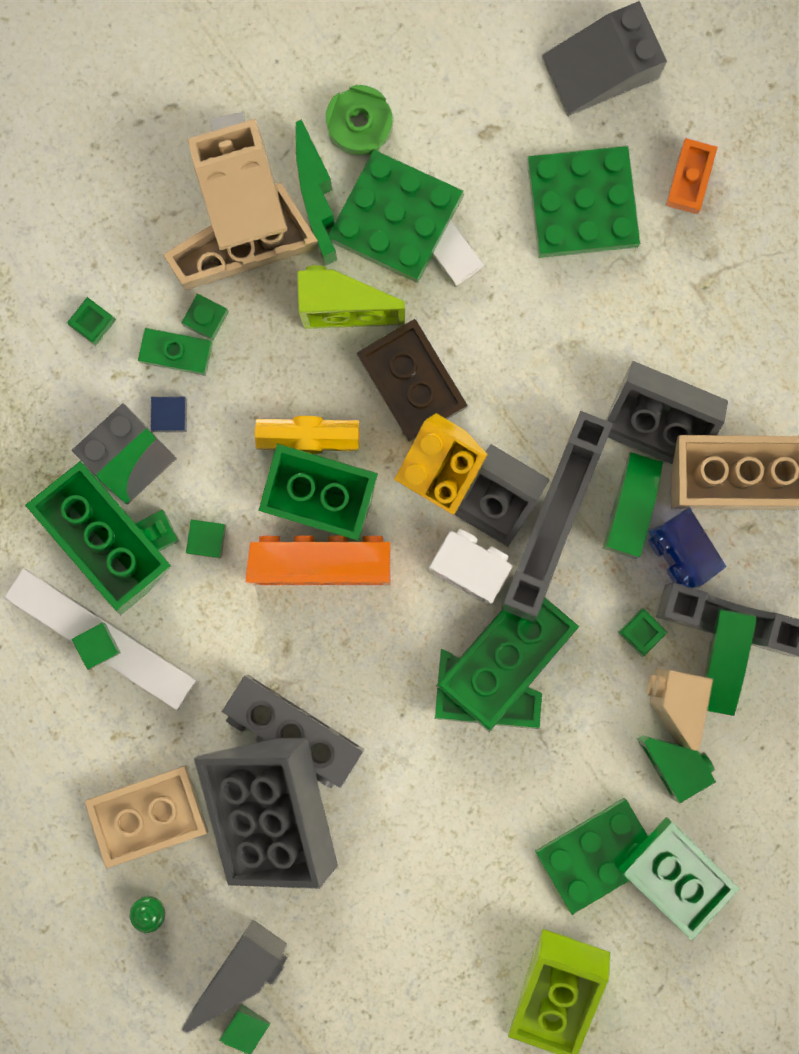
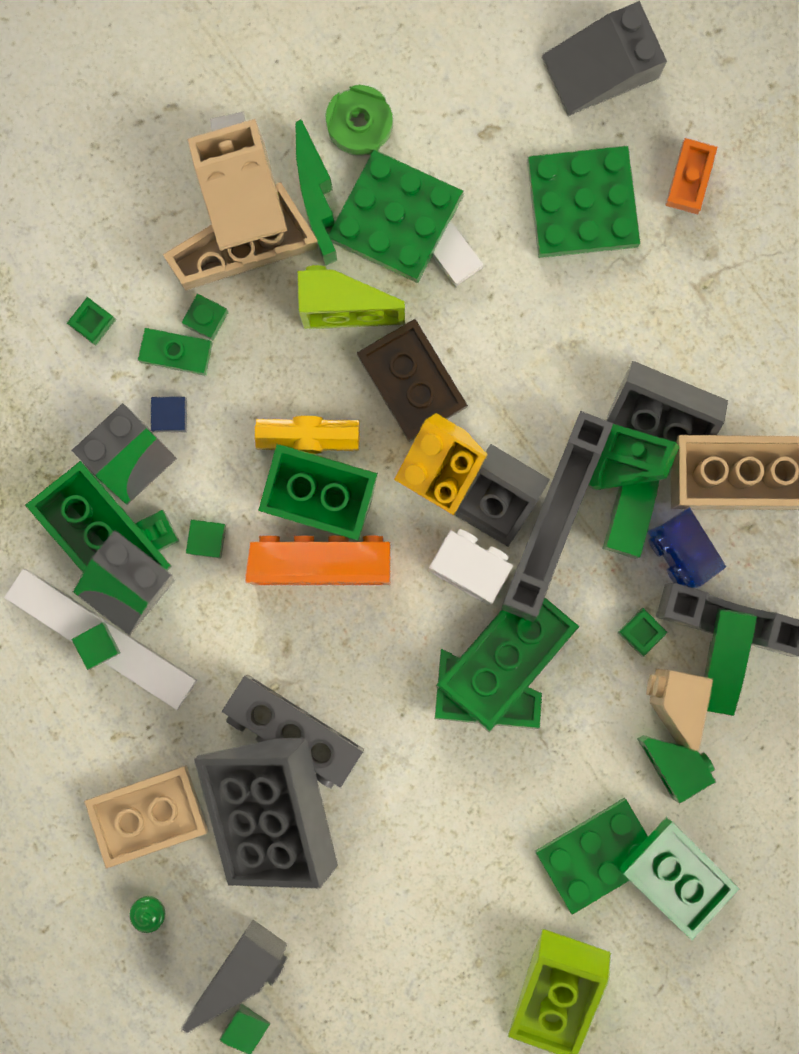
none -> dark grey slope [73,531,175,636]
none -> green wing [589,424,680,490]

